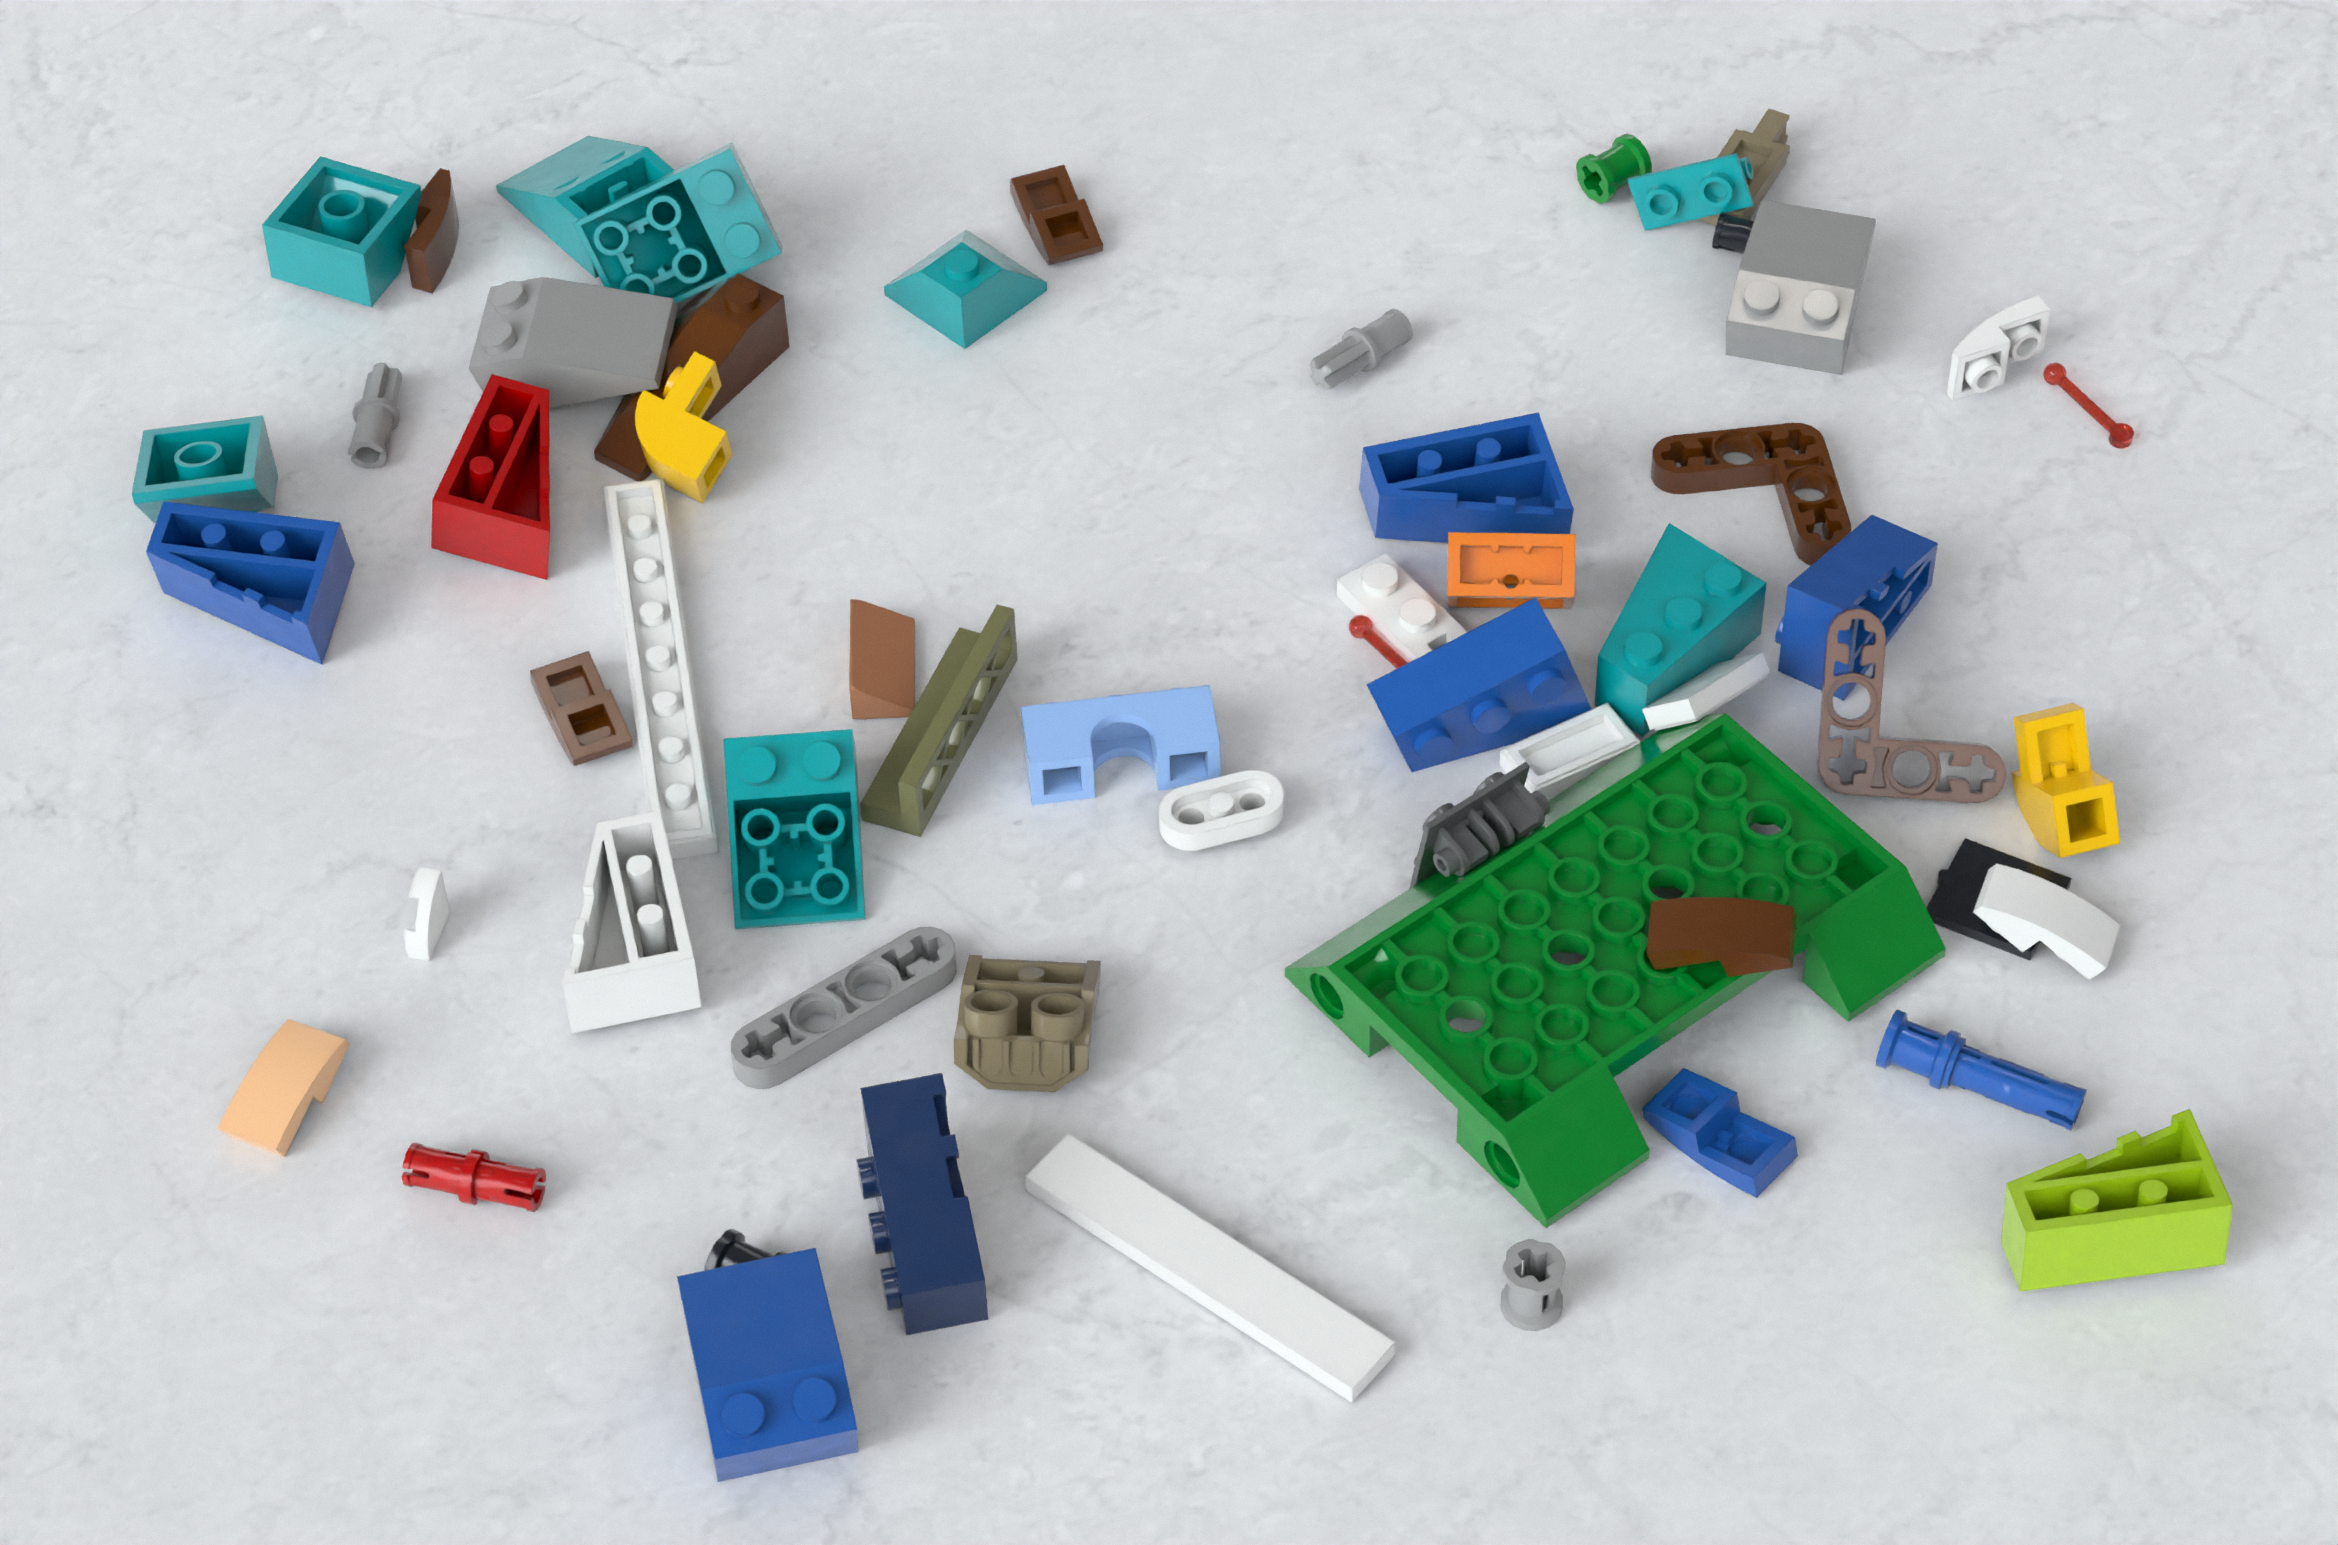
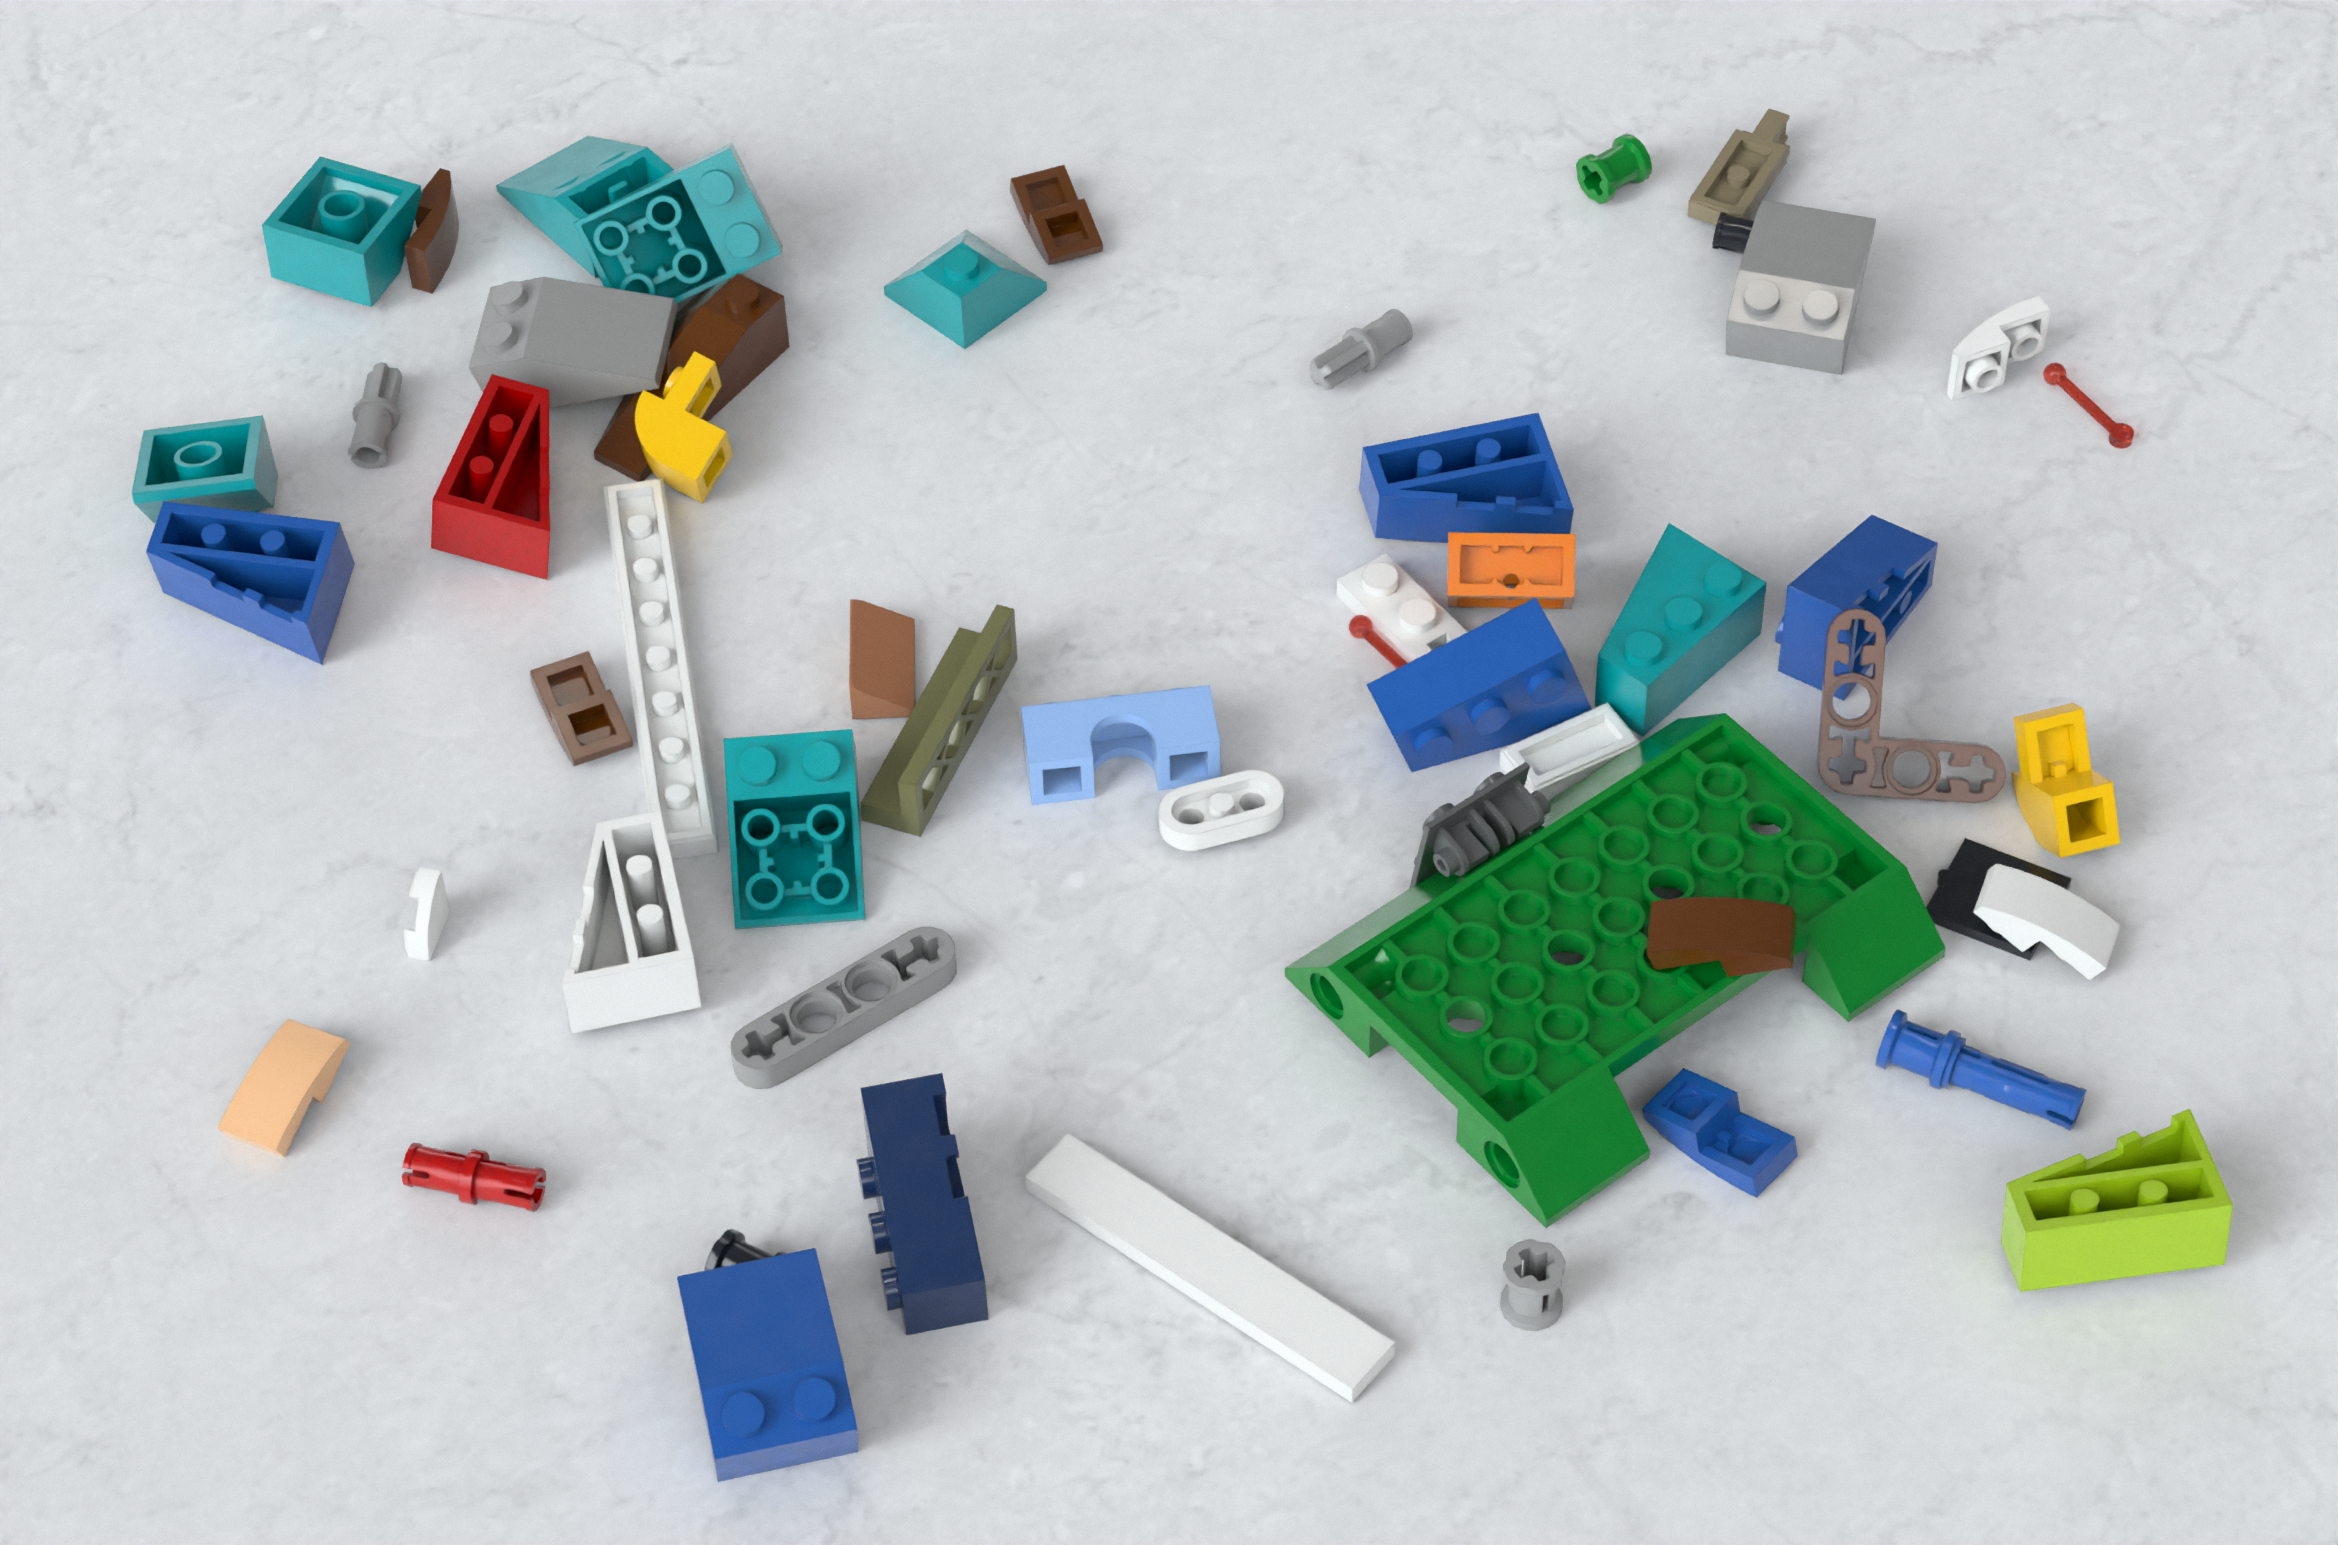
dark tan slope [954,955,1101,1092] -> none
teal hinge [1627,153,1754,231] -> none
white tile [1642,652,1771,731] -> none
reddish brown beam [1651,423,1851,566] -> none

